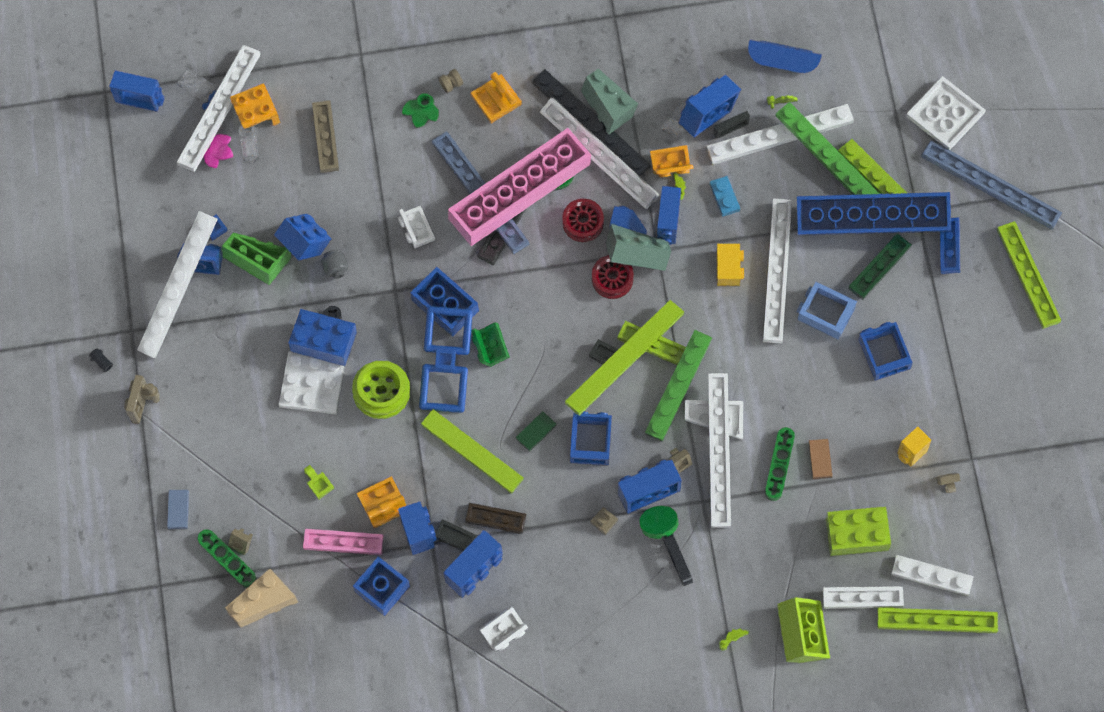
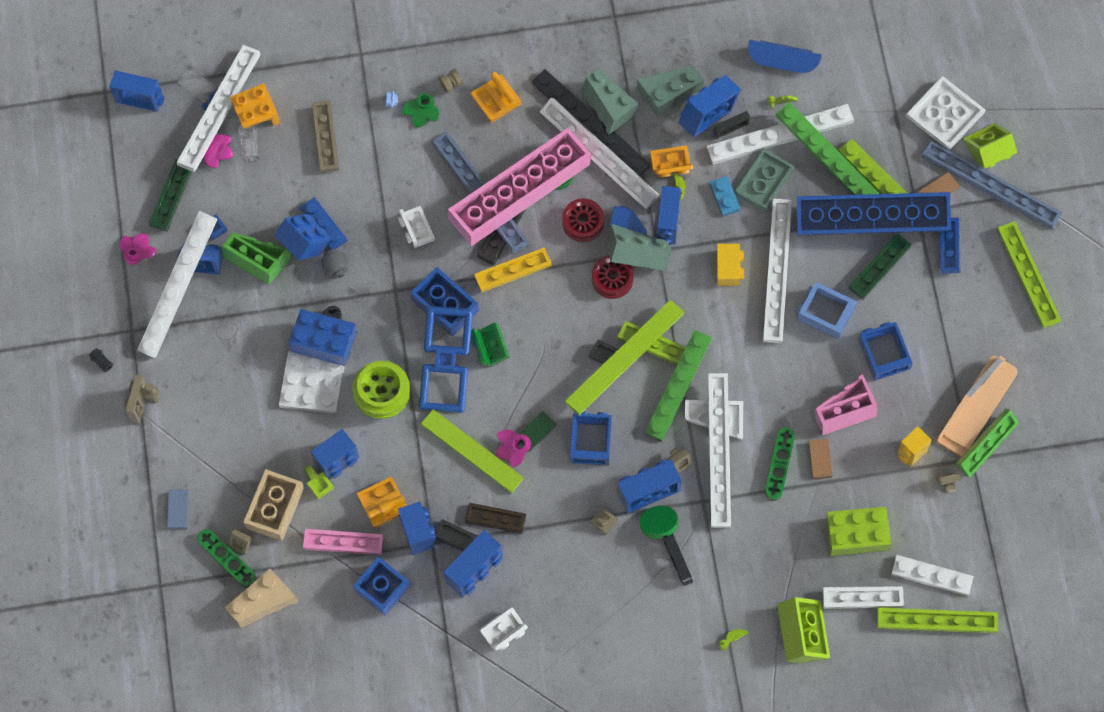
none -> dark pink plate [120,233,156,265]
none -> dark green plate [149,158,192,232]
none -> tan brick [243,469,304,541]
none -> blue plate [299,197,347,250]
none -> blue brick [311,429,359,480]
none -> light blue plate [384,91,398,109]
none -> yellow plate [474,247,552,293]
none -> dark pink plate [495,429,531,467]
none -> sand green wedge [637,66,704,117]
none -> sand green tile [734,148,795,212]
none -> bright pink wedge [815,374,877,435]
none -> medium nougat tile [918,172,960,194]
none -> light nougat piece [937,356,1018,457]
none -> bright green plate [956,408,1019,478]
none -> lime slope [963,123,1018,168]

